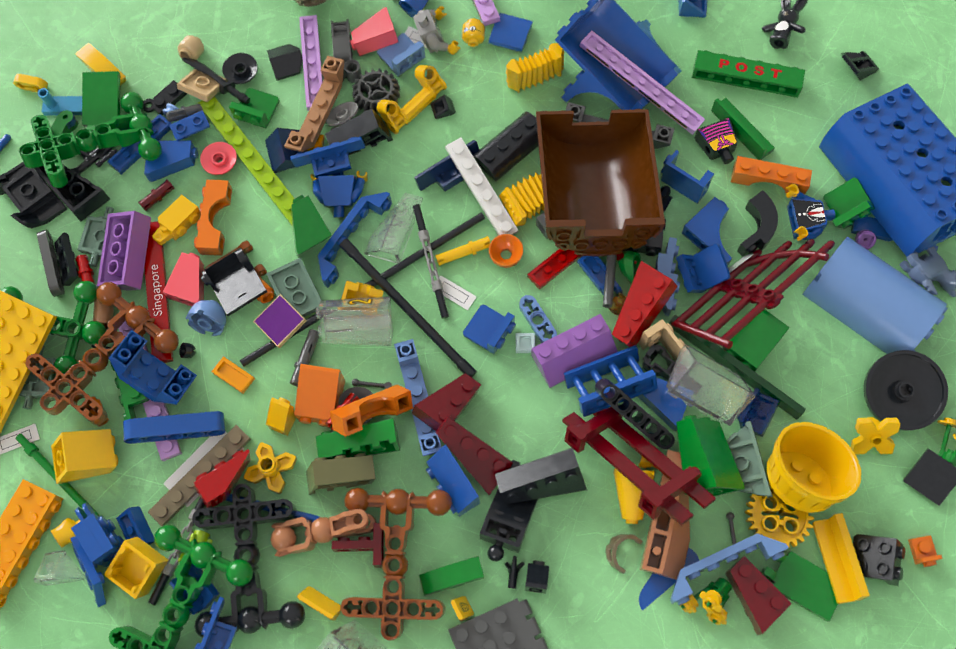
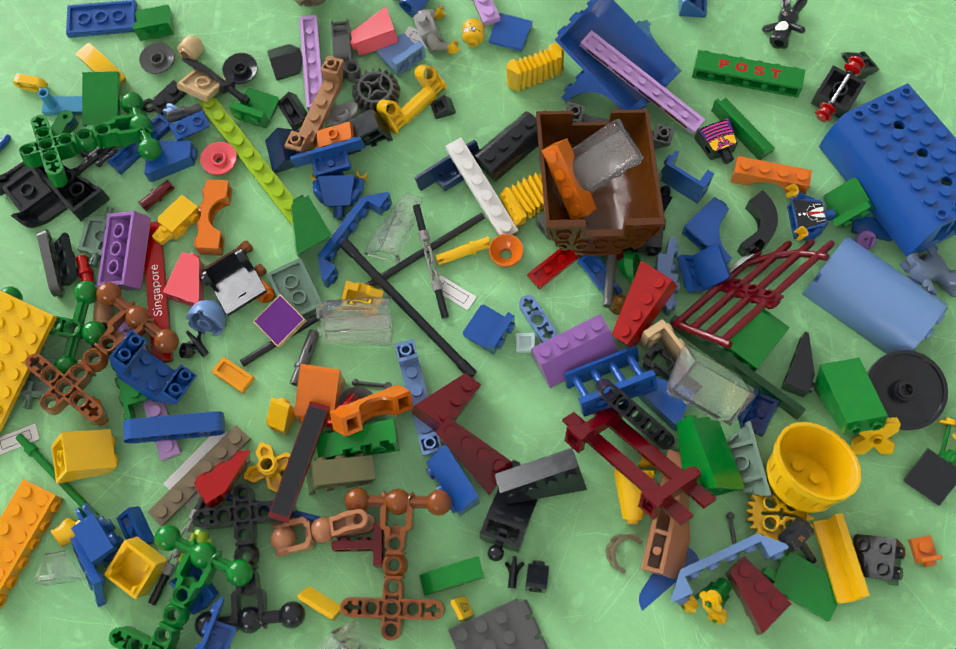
none -> blue tile [66,0,137,38]
none -> green bracket [133,5,174,41]
none -> dark grey dish [139,43,175,74]
none -> black bar [186,330,209,357]
none -> black tile [268,401,330,524]
none -> black slope [278,91,308,130]
none -> orange plate [316,122,354,147]
none -> orange arch [541,138,597,220]
none -> clear windscreen [572,119,644,195]
none -> black piece [778,517,817,564]
none -> black slope [781,332,815,398]
none -> black brick [811,56,866,122]
none -> green slope [814,358,888,435]

